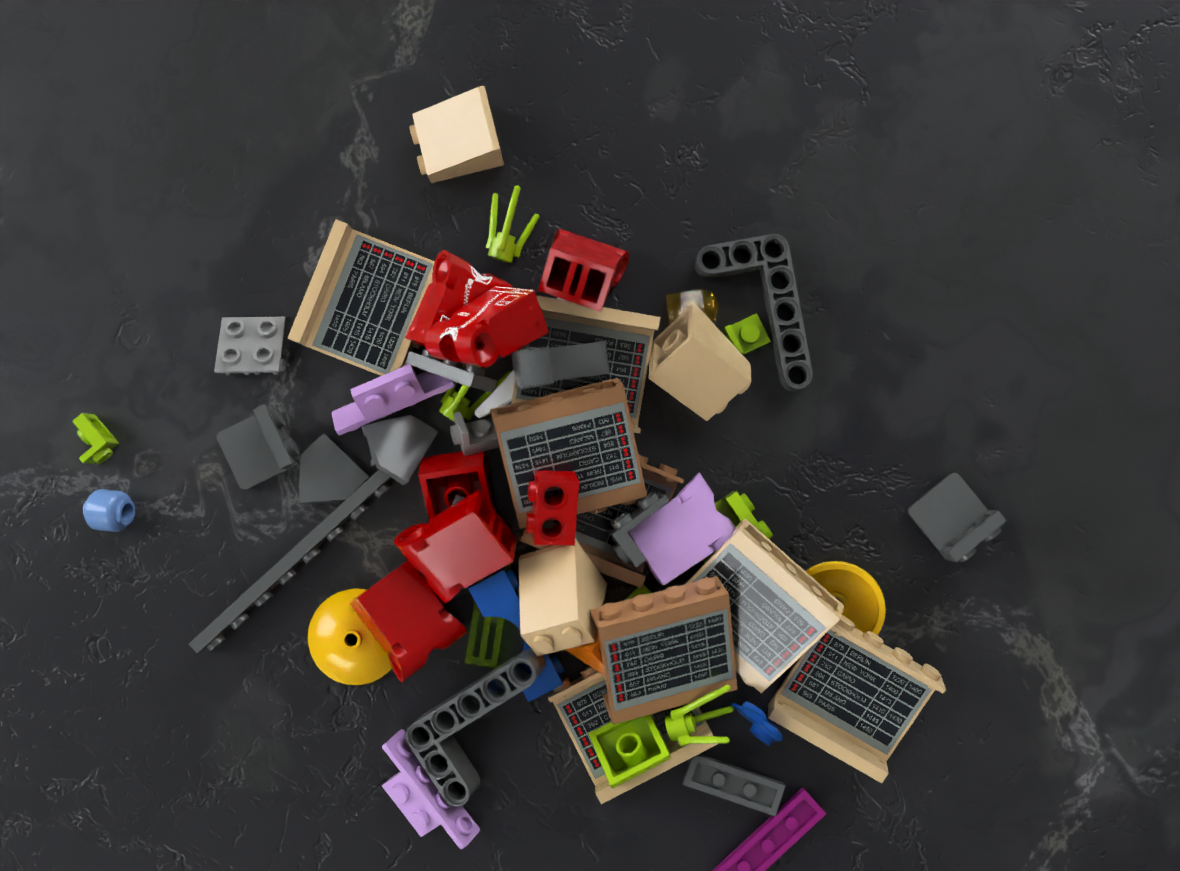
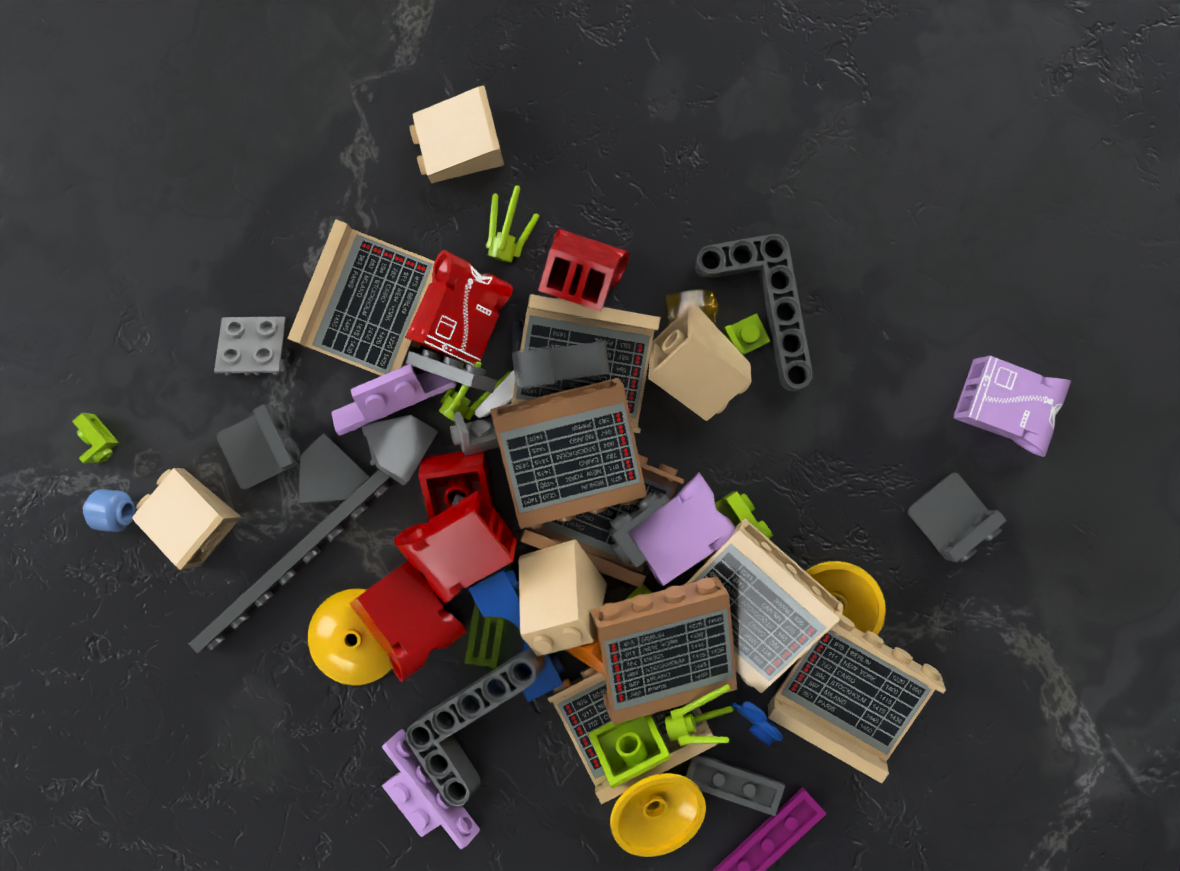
red piece [424,286,549,368] -> none
red brick [526,470,579,546] -> none
none -> slope [132,468,241,570]
none -> yellow dish [610,773,706,857]
none -> lavender piece [953,356,1071,457]

